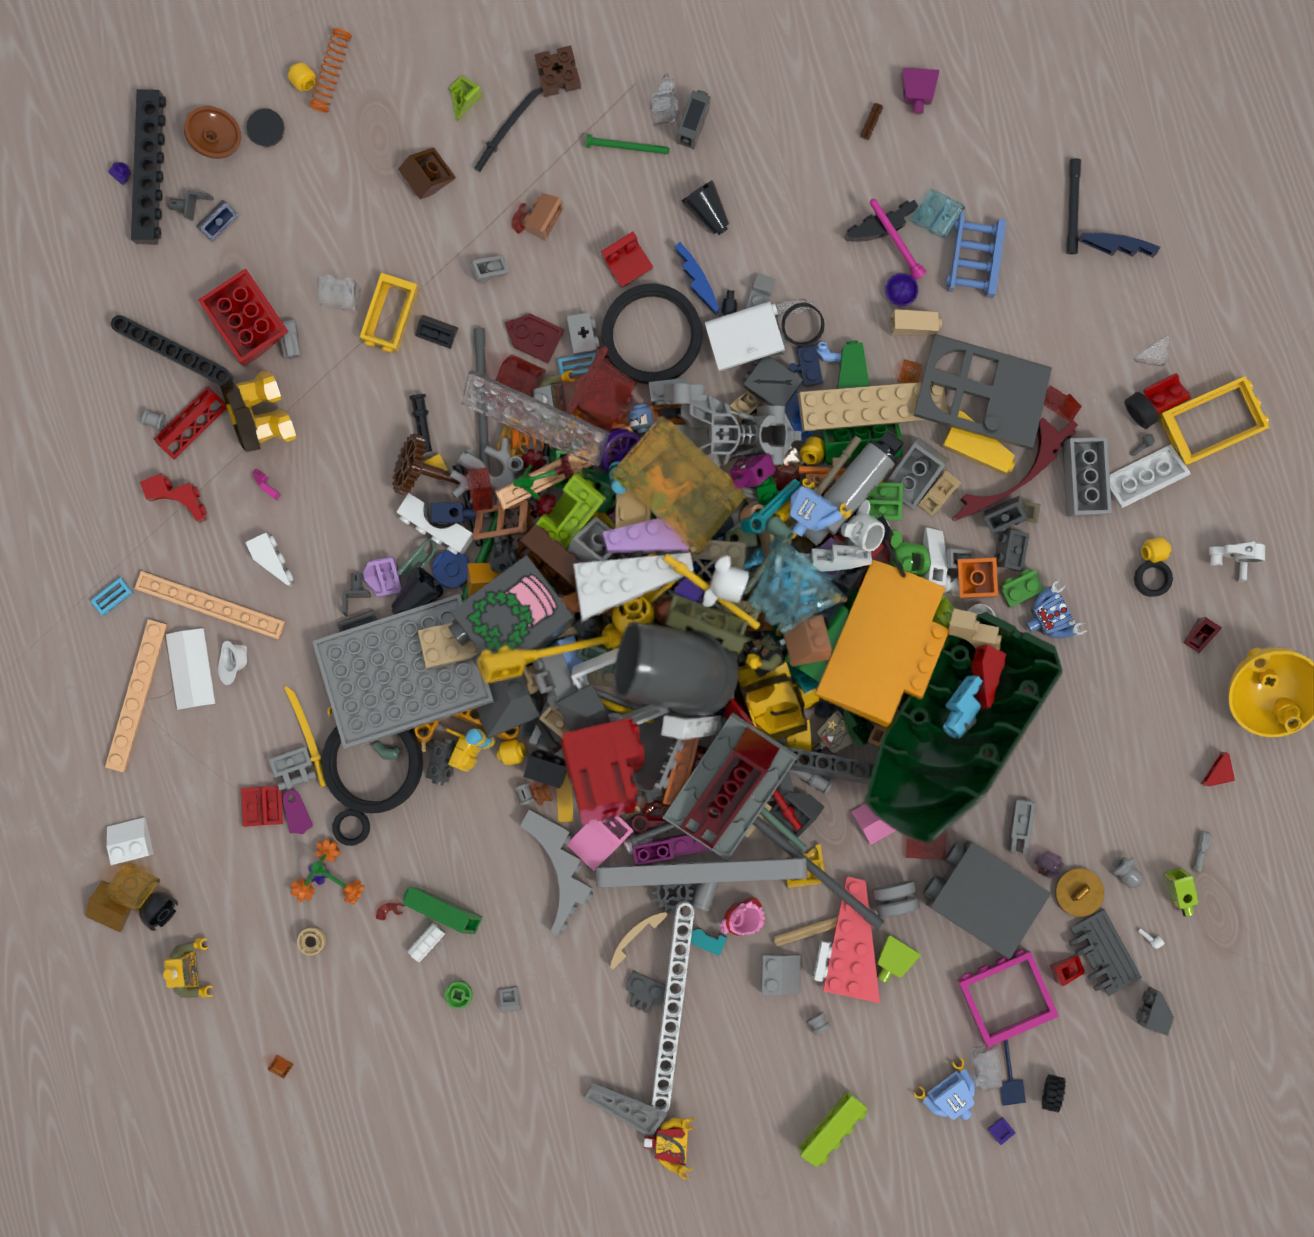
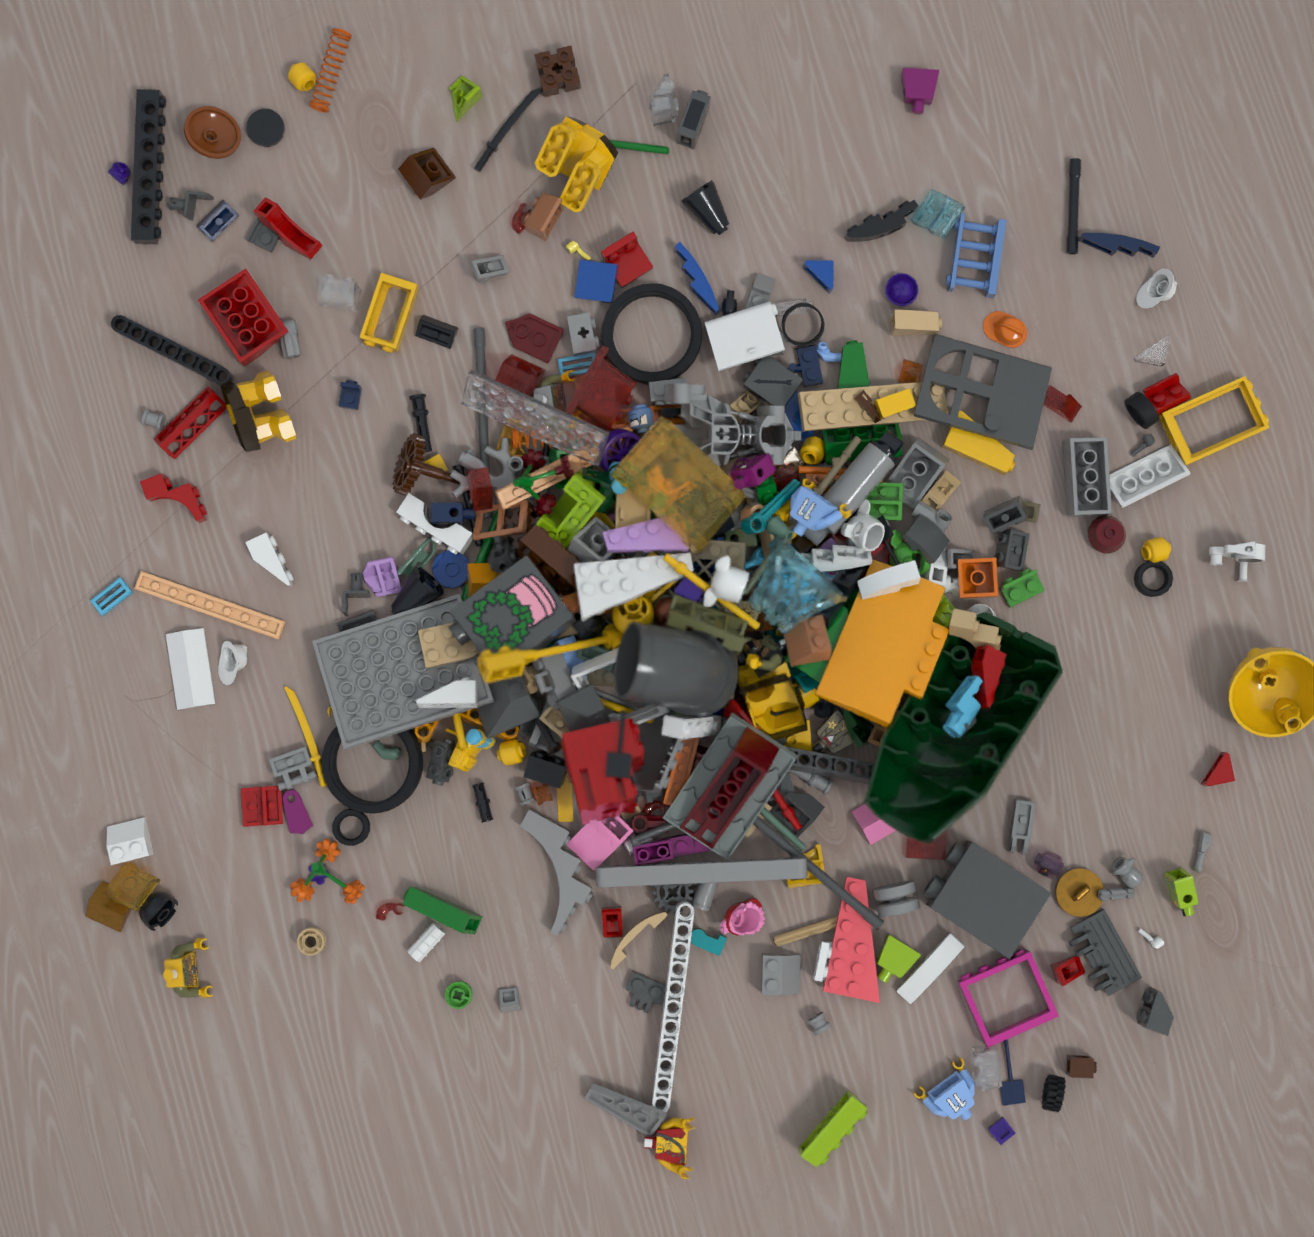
light nougat plate [105,619,168,773] -> none
dark pink slope [253,469,281,500] -> none
clear orange slope [267,1055,294,1079] -> none
reddish brown axle [860,103,883,140] -> none
dark pink piece [870,199,927,280] -> none
dark red slope [952,417,1078,521] -> none
torso [1026,579,1087,639] -> none
dark red slope [1183,617,1222,653] -> none
none -> dark grey plate [246,217,280,253]
none -> red arch [253,197,322,260]
none -> dark blue bracket [339,380,362,410]
none -> white slope [416,677,478,708]
none -> yellow bar [453,713,467,749]
none -> black pin [472,782,494,823]
none -> yellow piece [535,116,619,213]
none -> light yellow hand [566,241,591,261]
none -> blue tile [574,260,618,303]
none -> red slope [602,906,623,938]
none -> black piece [606,710,632,779]
none -> blue slope [803,260,834,294]
none -> reddish brown piece [854,390,881,423]
none -> white slope [857,560,921,600]
none -> yellow tile [874,388,916,419]
none -> white slope [896,932,965,1004]
none -> dark grey slope [903,514,950,564]
none -> light grey piece [911,501,952,533]
none -> orange piece [983,311,1027,348]
none -> reddish brown brick [1066,1055,1097,1078]
none -> dark red cone [1088,515,1126,553]
none -> light grey axle [1098,887,1135,901]
none -> white piece [1136,269,1178,309]

